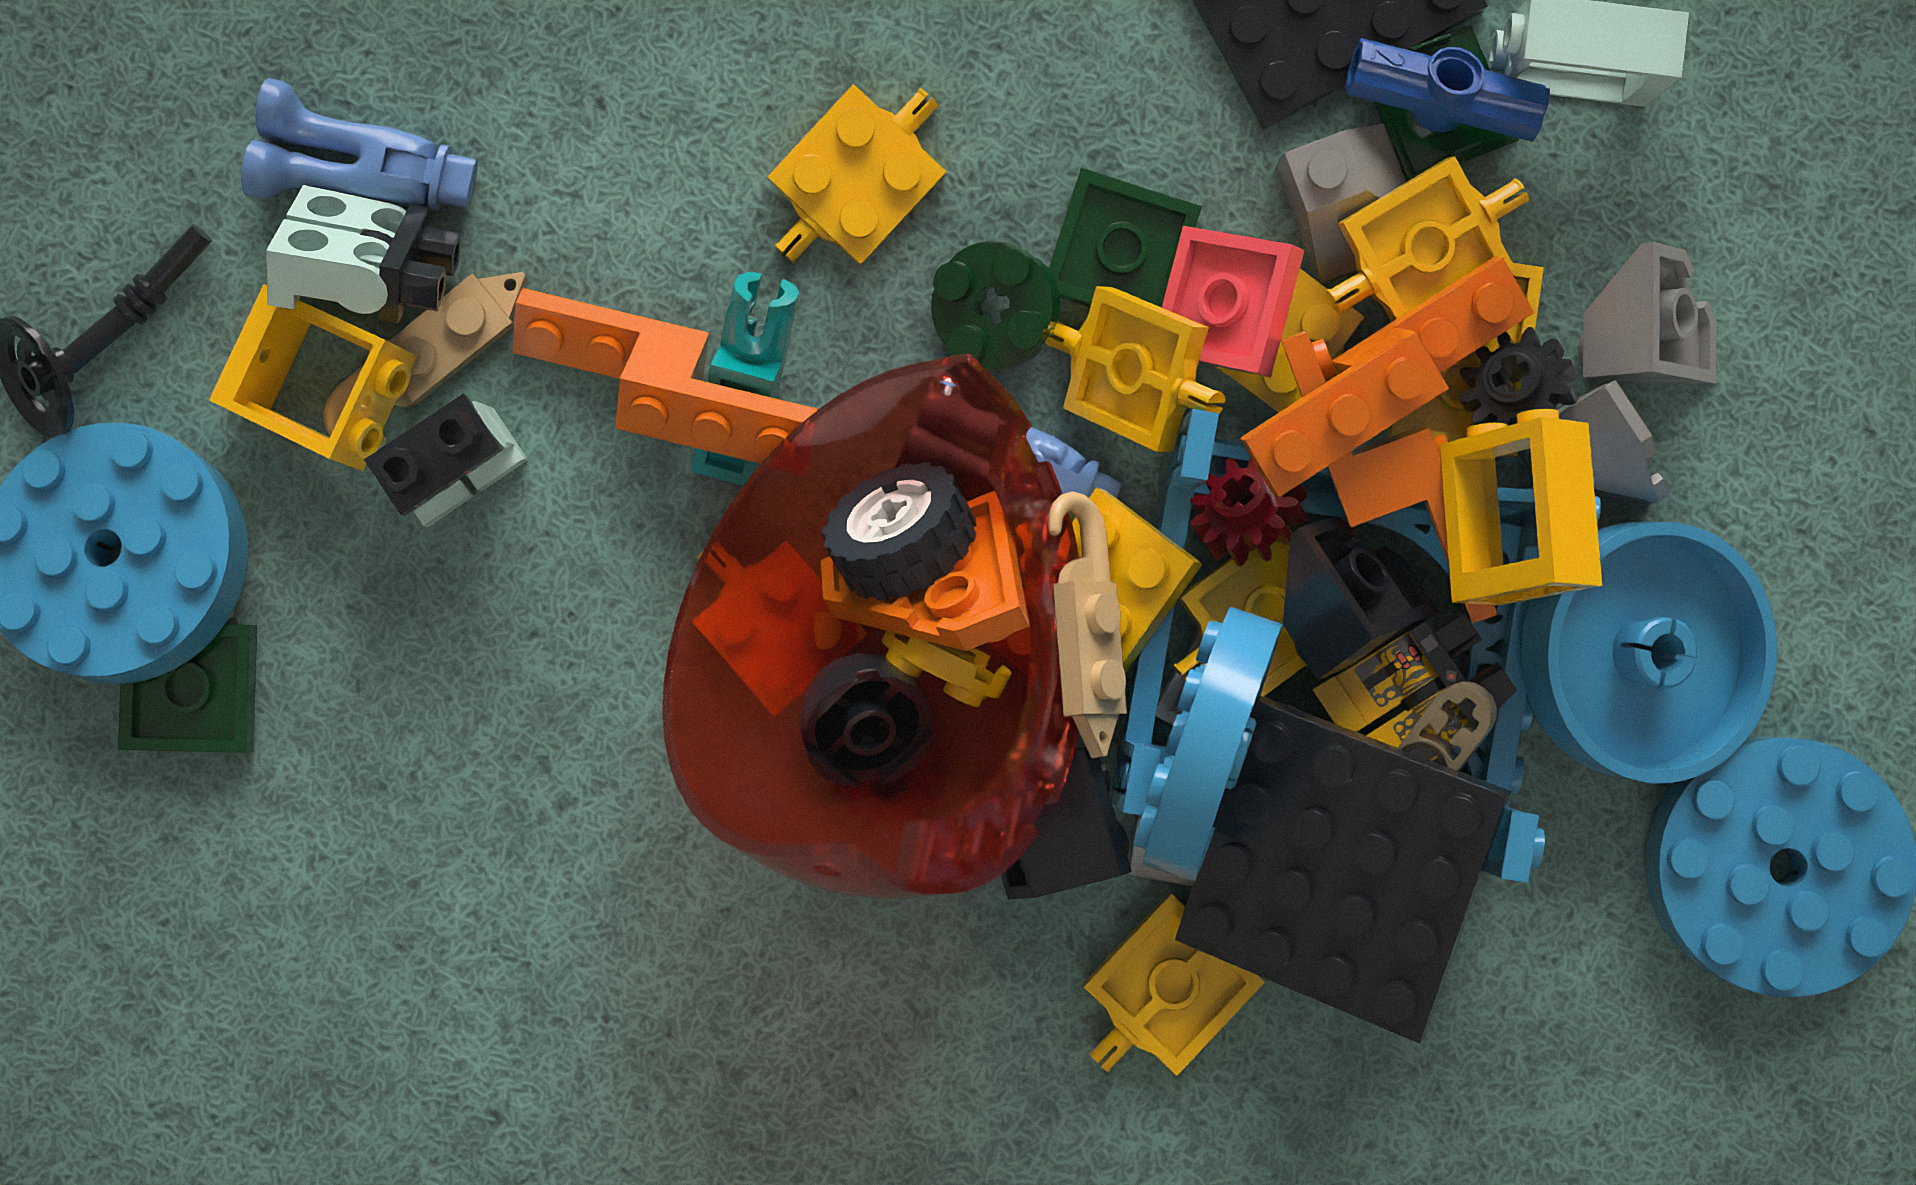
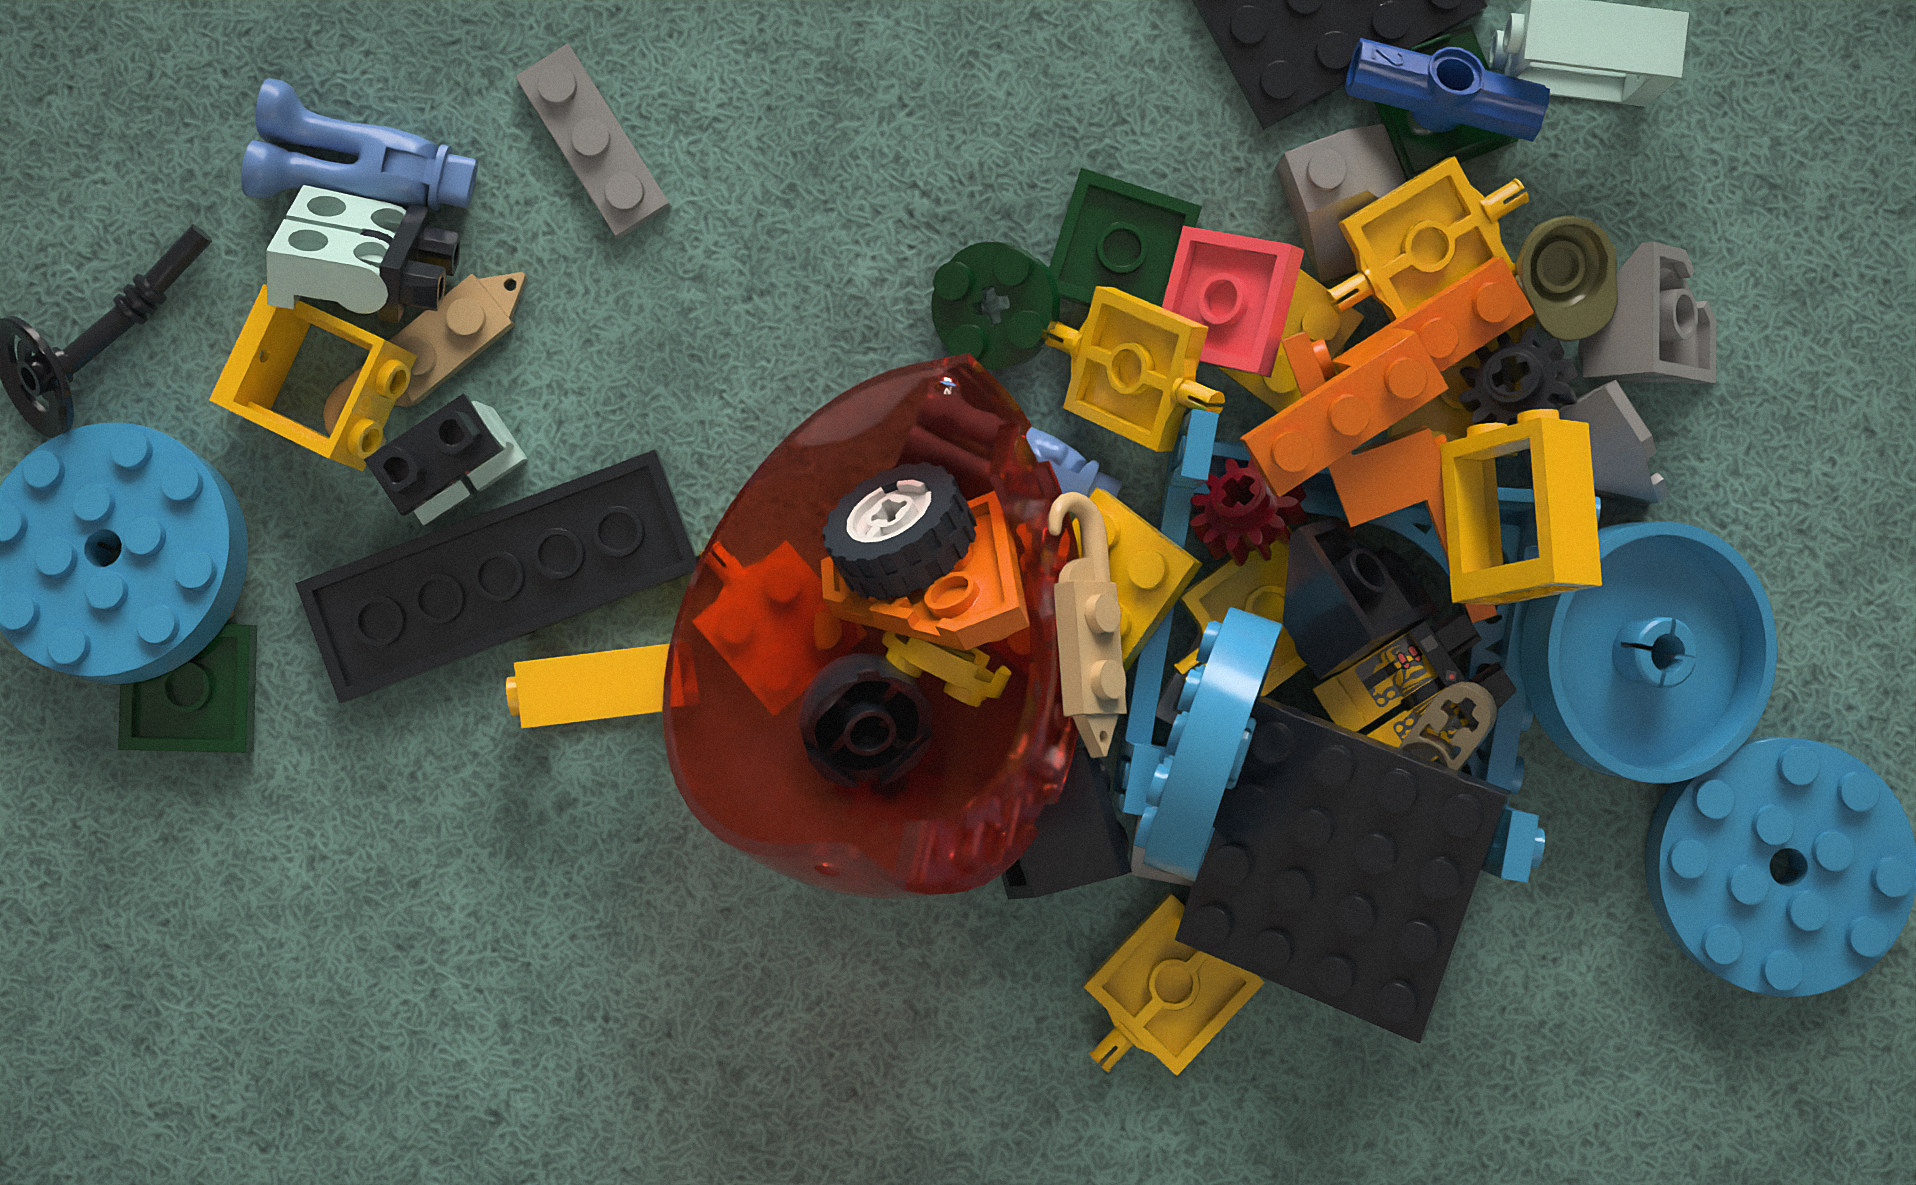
orange bracket [512,288,817,474] -> none
teal plate [691,272,799,488] -> none
yellow plate [767,84,947,266] -> none
none -> black plate [295,449,702,703]
none -> yellow window [506,643,694,729]
none -> light grey plate [515,43,671,240]
none -> olive hat [1515,215,1618,342]

